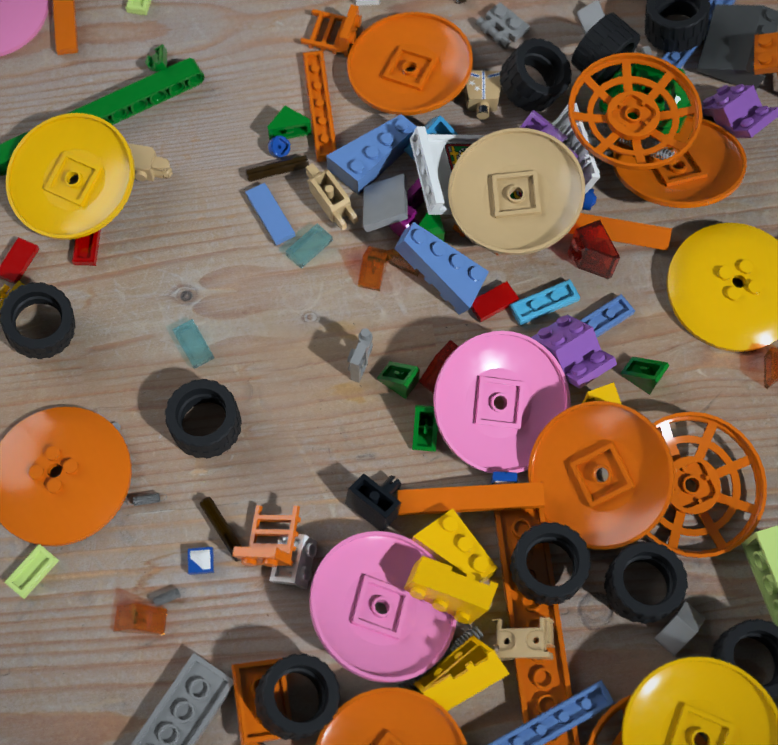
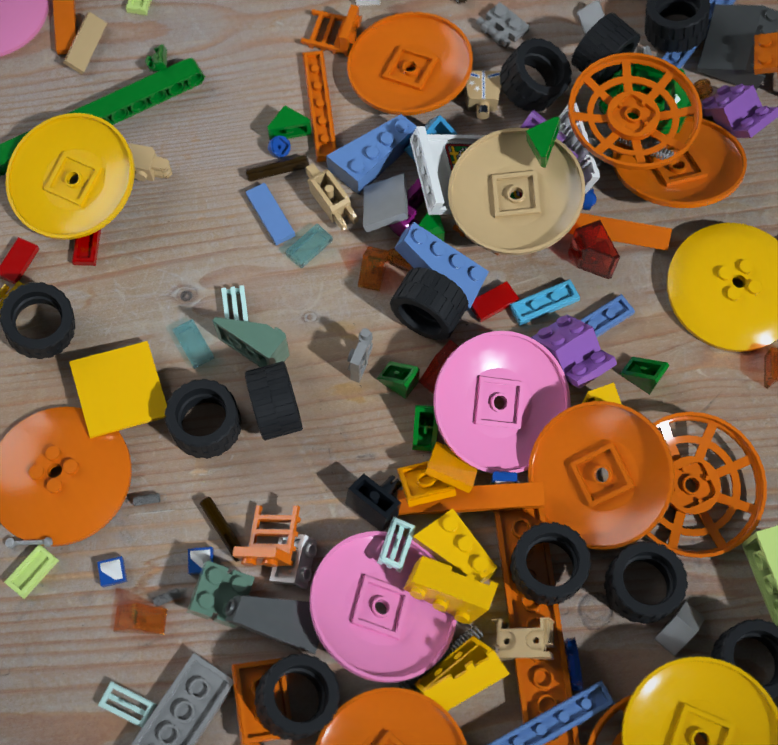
none -> light grey hinge [5,537,53,548]
none -> tan tile [63,11,107,74]
none -> yellow piece [69,341,167,439]
none -> tile [97,556,127,587]
none -> light aqua tile [98,682,157,728]
none -> sand green piece [187,561,255,628]
none -> sand green slope [212,317,290,367]
none -> light aqua tile [221,285,249,322]
none -> dark grey slope [225,596,320,654]
none -> black tyre [245,361,303,441]
none -> light aqua tile [377,517,416,572]
none -> black tyre [390,267,468,340]
none -> light orange tile [397,461,456,507]
none -> light orange tile [425,441,478,493]
none -> green slope [526,116,560,168]
none -> clear blue tile [565,637,583,691]
none -> clear orange bush [693,79,713,99]

